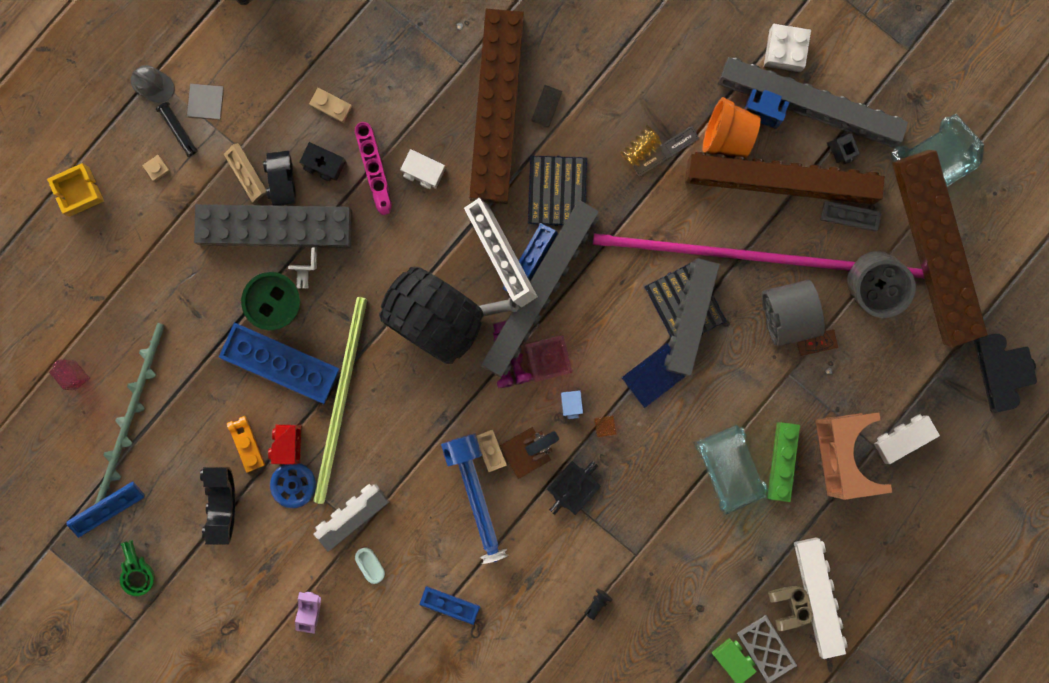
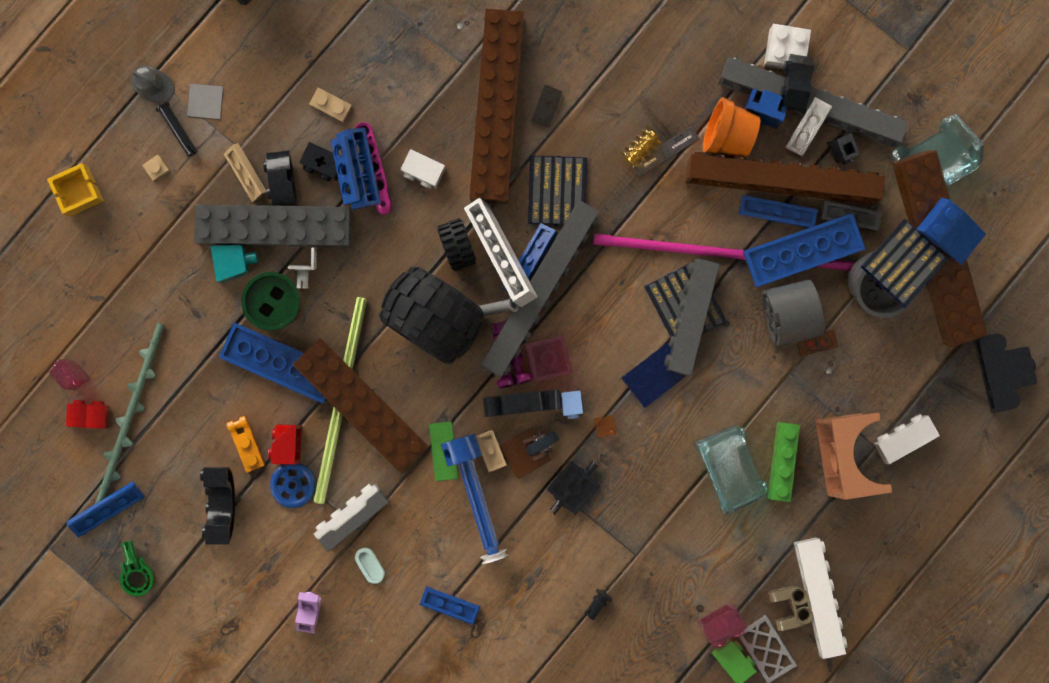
none -> red brick [66,400,110,429]
none -> teal torso [210,245,258,284]
none -> reddish brown plate [292,338,429,474]
none -> blue brick [330,128,381,210]
none -> bright green sticker [429,421,458,481]
none -> black tyre [437,218,476,271]
none -> black brick [483,390,562,417]
none -> clear pink brick [697,603,747,648]
none -> blue plate [738,195,818,228]
none -> blue plate [743,213,865,288]
none -> black brick [780,54,814,109]
none -> white tile [786,97,832,156]
none -> piece [861,219,948,308]
none -> blue slope [916,198,986,265]

